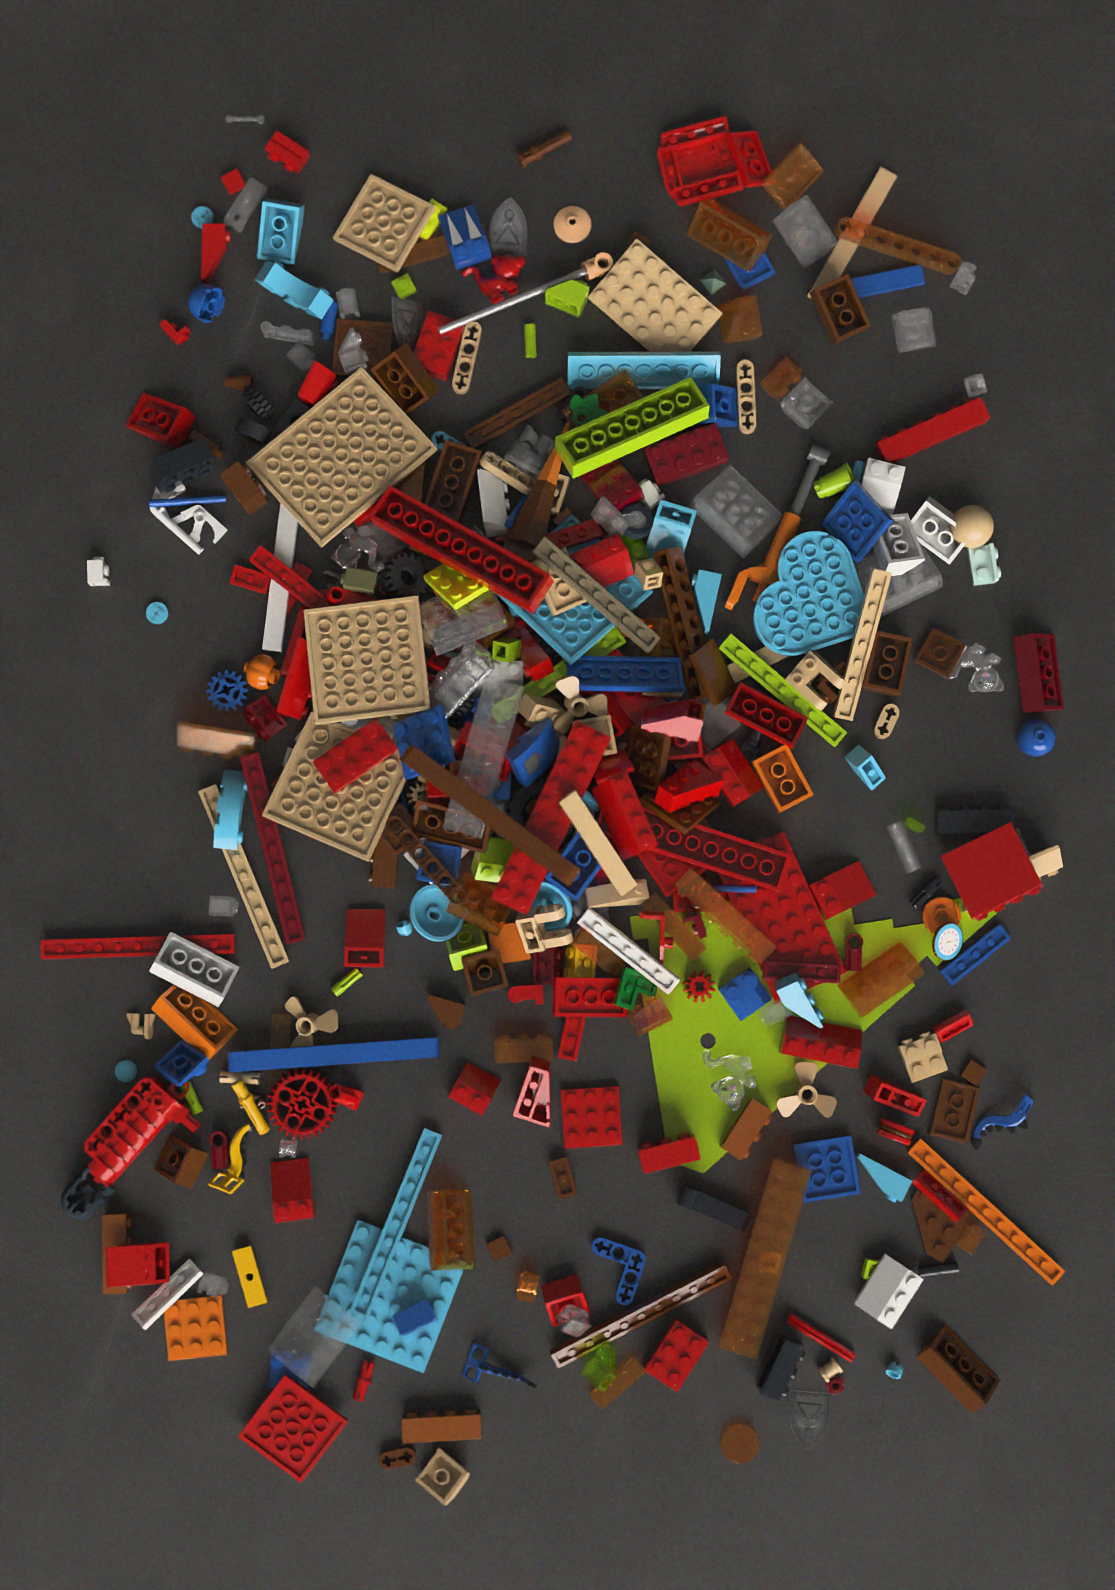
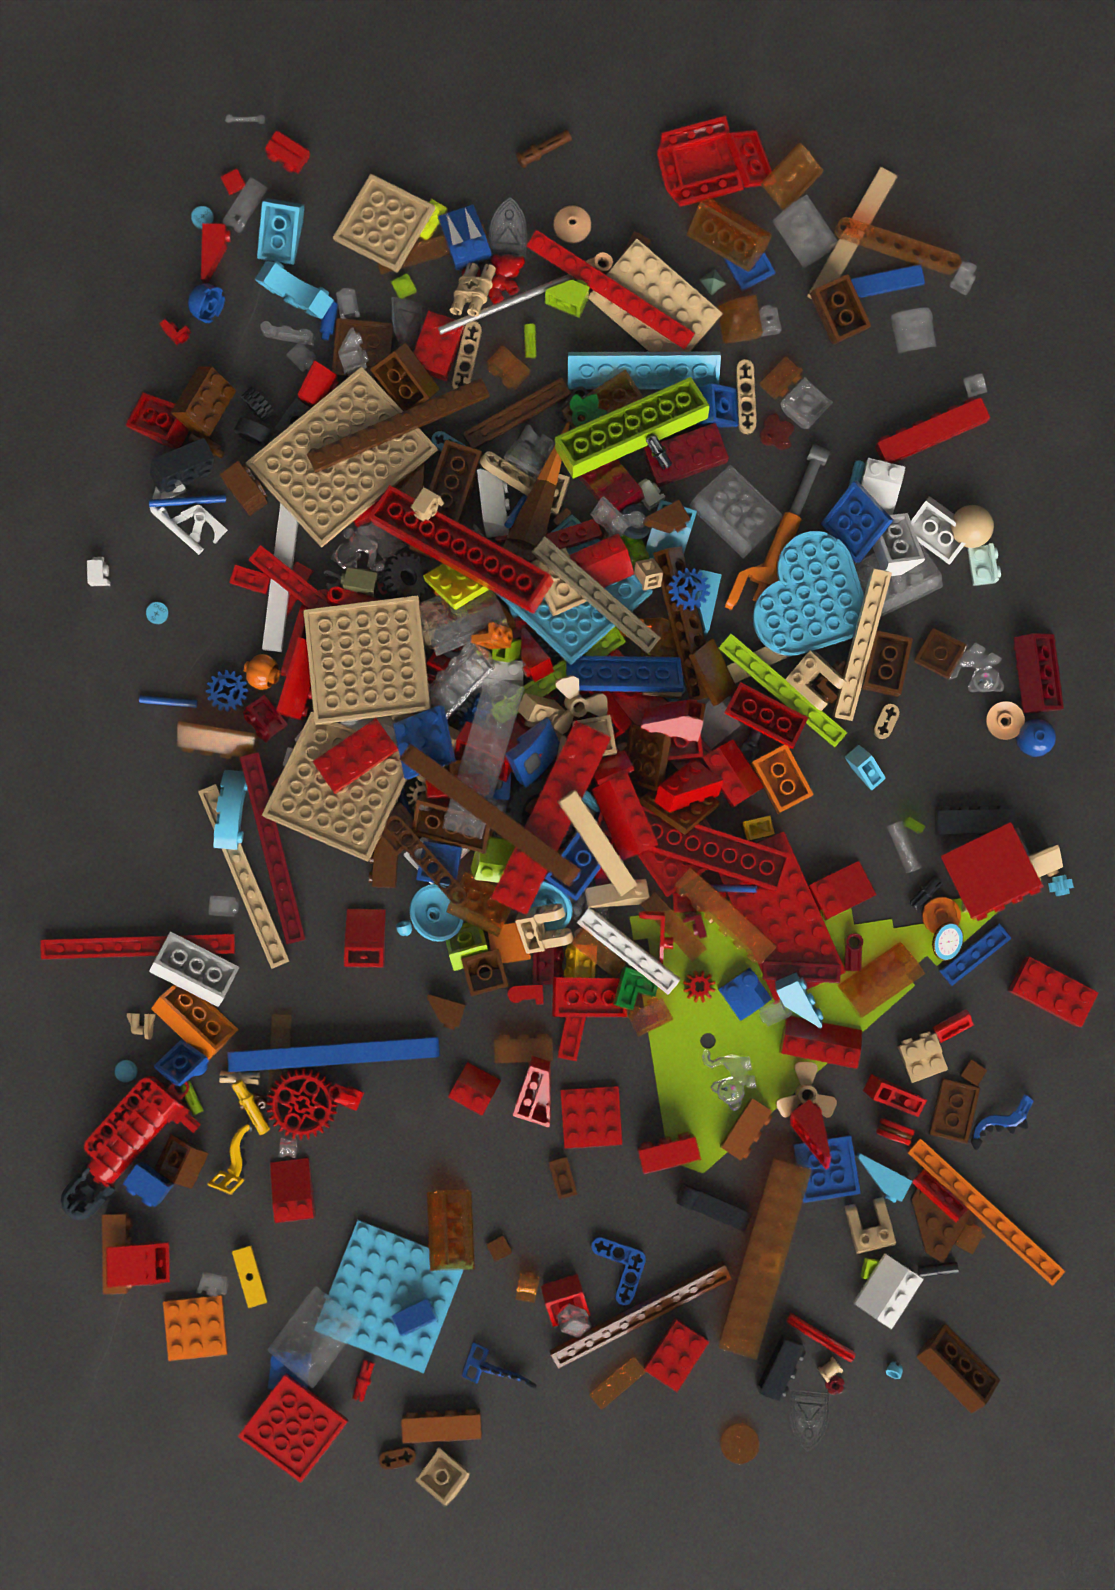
white plate [131,1259,203,1330] -> none
dark red piece [209,1129,230,1169] -> none
reddish brown cone [225,373,254,391] -> none
tan piece [285,996,338,1047] -> none
lime piece [331,968,363,997] -> none
medium azure plate [349,1128,442,1320] -> none
clear neon green slope [581,1343,616,1392] -> none
lime plant [813,463,856,498] -> none
none -> blue brick [123,1162,174,1207]
none -> blue bar [139,695,198,708]
none -> reddish brown brick [171,366,236,436]
none -> reddish brown plate [307,378,490,473]
none -> tan brick [411,488,444,521]
none -> tan pin [450,263,496,317]
none -> orange bracket [471,622,513,650]
none -> clear orange brick [487,345,530,390]
none -> red plate [527,230,695,350]
none -> reddish brown slope [643,500,691,534]
none -> black axle [646,434,672,469]
none -> blue gear [668,568,710,611]
none -> yellow slope [741,816,775,841]
none -> clear brick [757,305,781,337]
none -> clear red plate [760,414,794,450]
none -> red slope [790,1099,831,1170]
none -> tan brick [845,1197,896,1254]
none -> light nougat dish [986,702,1025,740]
none -> red brick [1008,957,1099,1027]
none -> medium azure gear [1048,875,1074,896]

